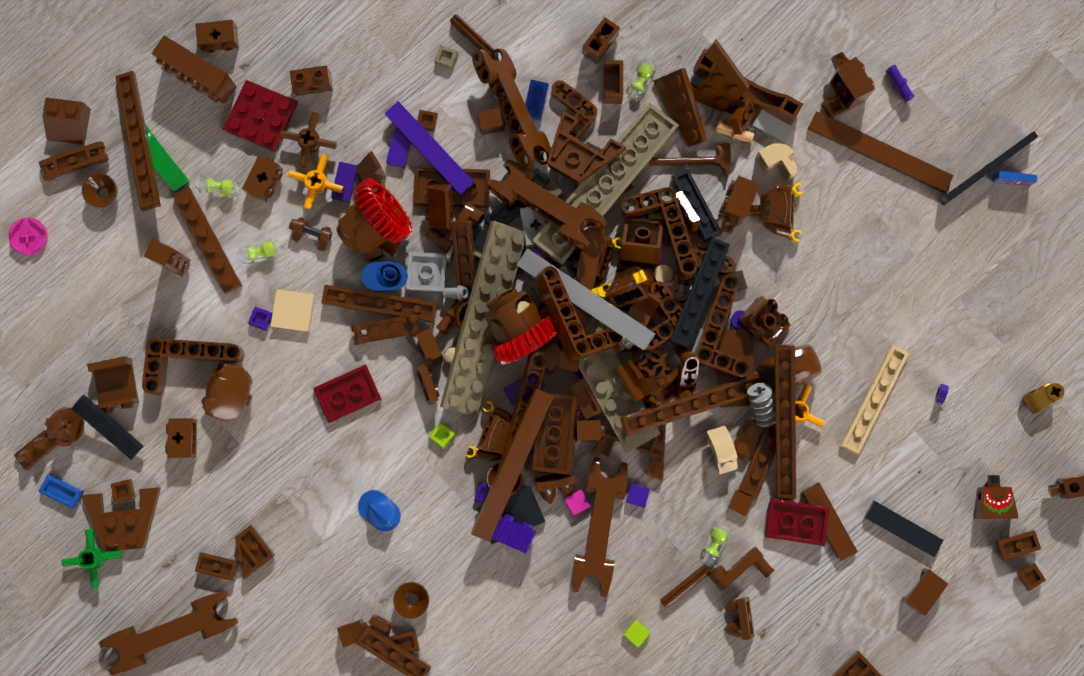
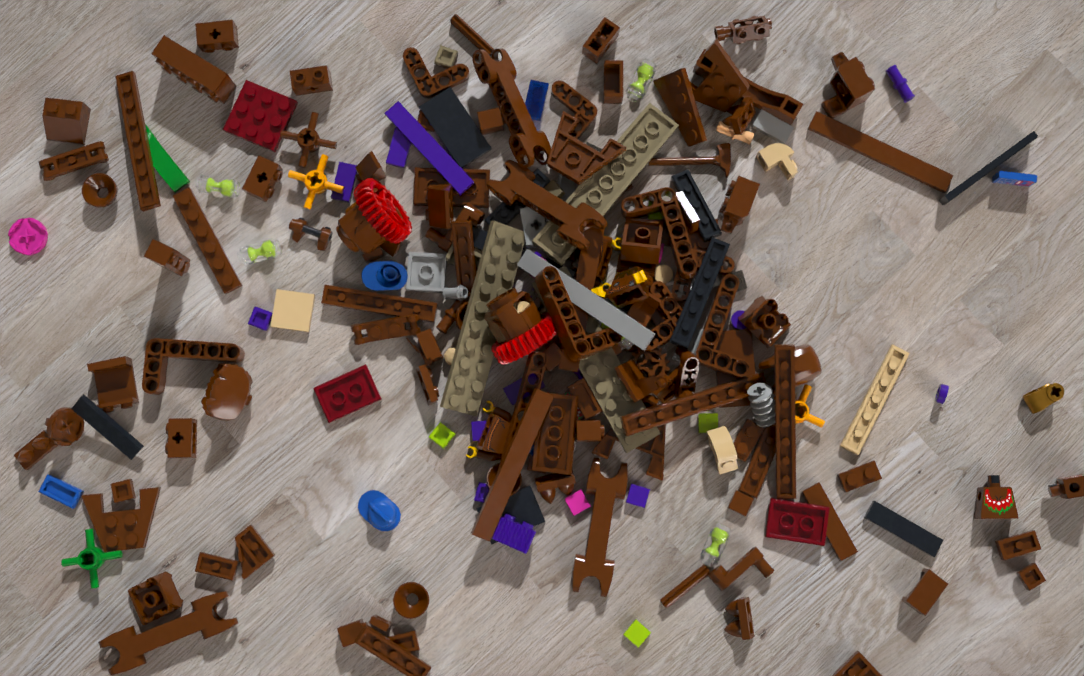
reddish brown torso [750,183,803,242] -> none
none -> reddish brown slope [128,571,183,625]
none -> reddish brown beam [403,47,470,99]
none -> black tile [419,87,492,168]
none -> dark purple tile [471,420,487,441]
none -> lime tile [698,413,718,433]
none -> reddish brown brick [714,16,772,44]
none -> reddish brown plate [837,460,882,492]

